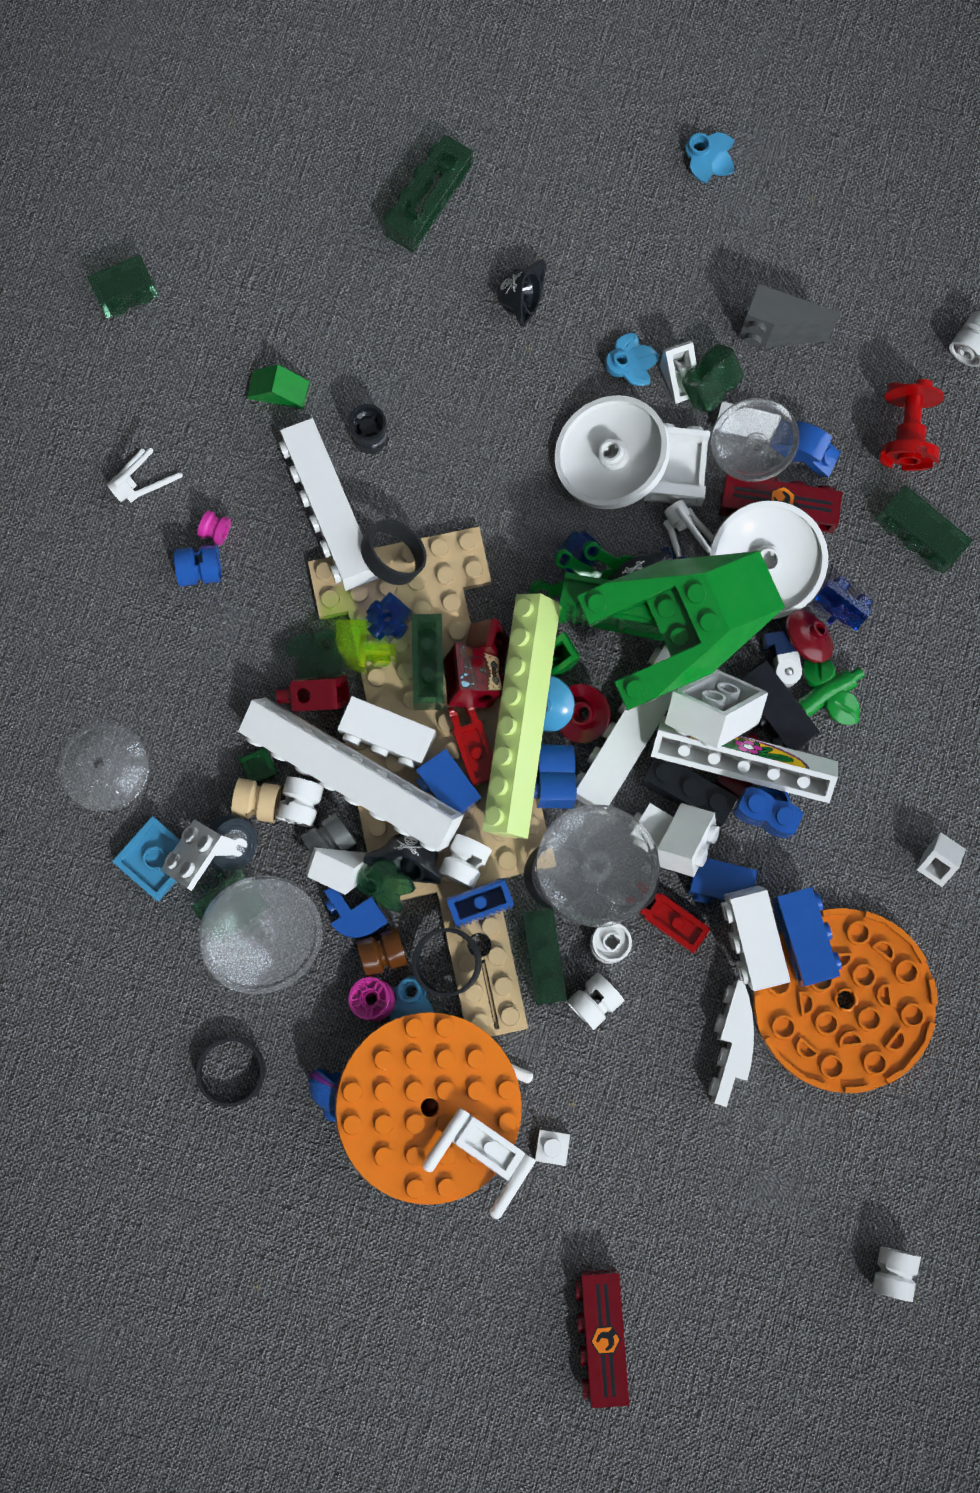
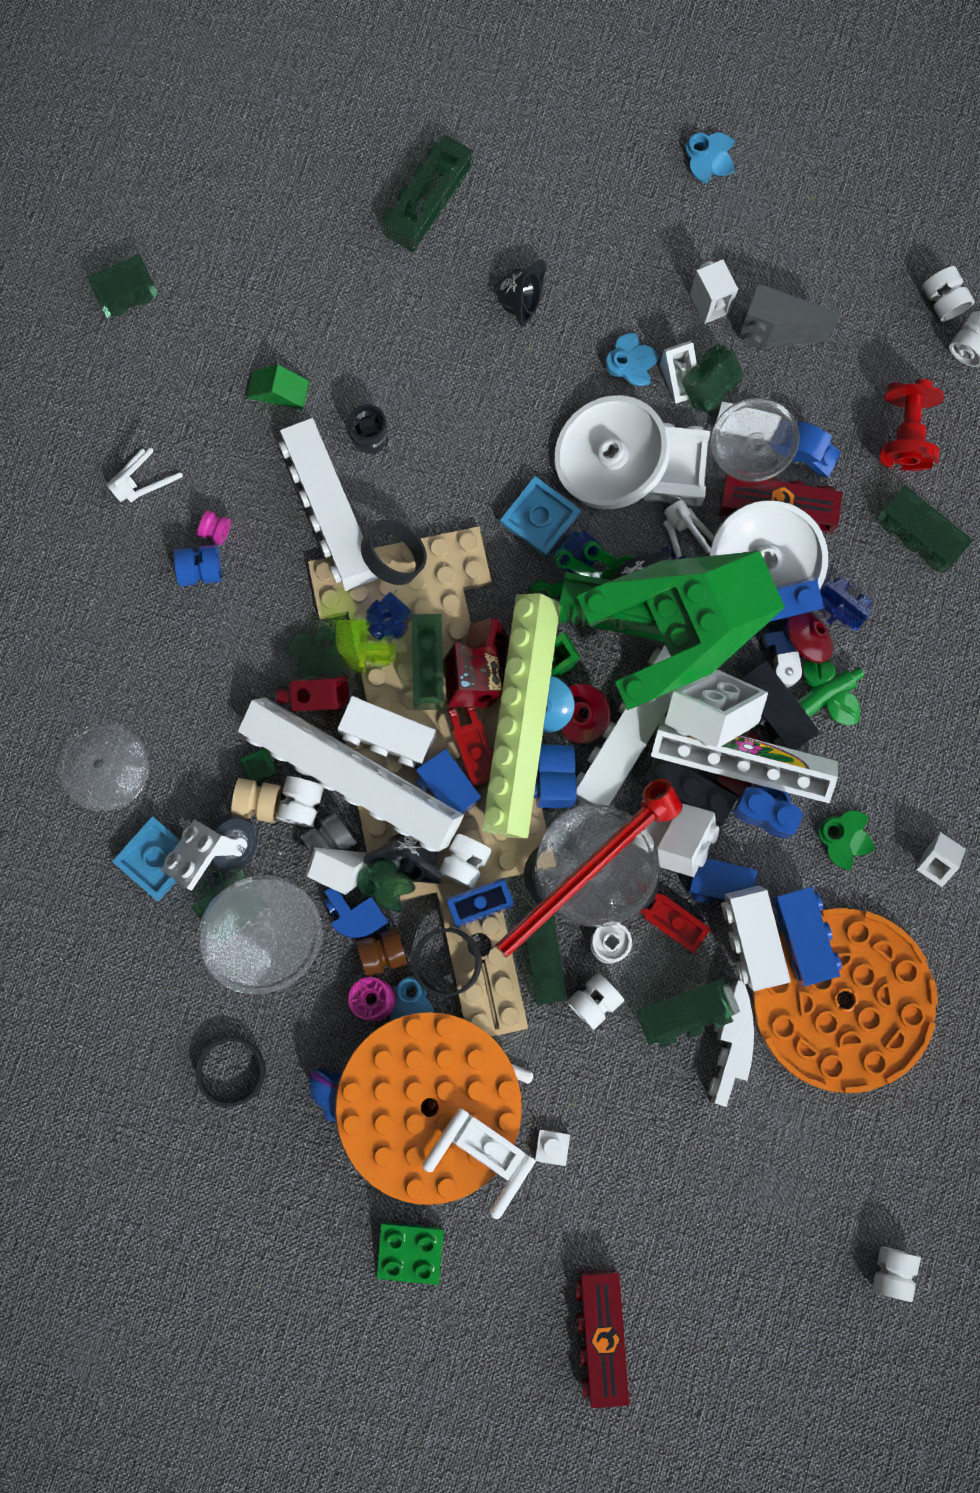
none -> green hinge [377,1220,444,1285]
none -> red piece [495,779,683,958]
none -> dark azure plate [500,476,581,558]
none -> clear green brick [636,977,740,1048]
none -> white brick [690,259,738,324]
none -> blue brick [769,577,824,622]
none -> green plate [818,811,875,870]
none -> white wheel [922,266,975,322]

